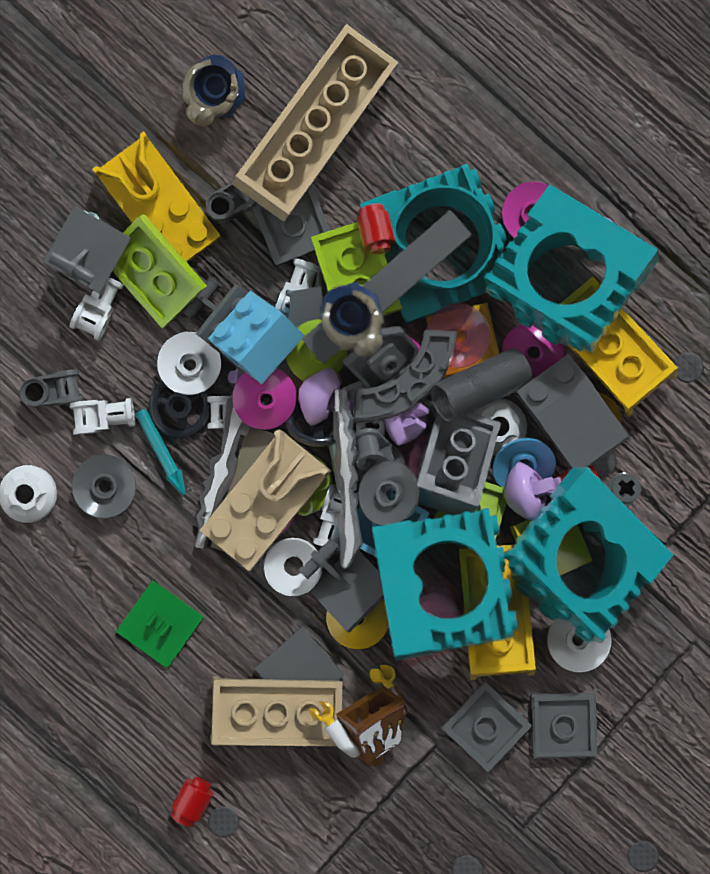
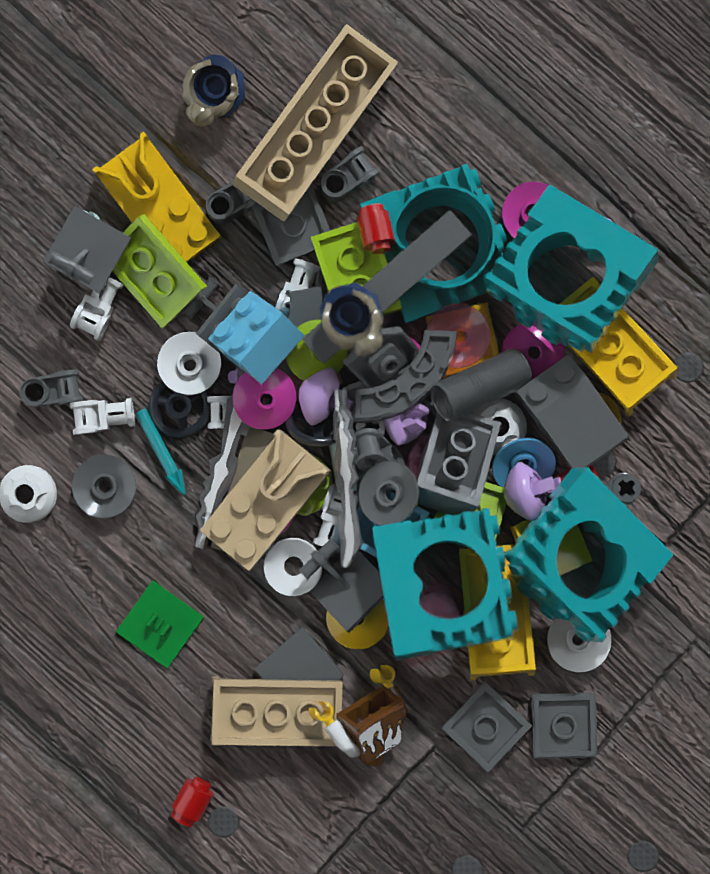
none -> dark grey piece [320,146,381,203]

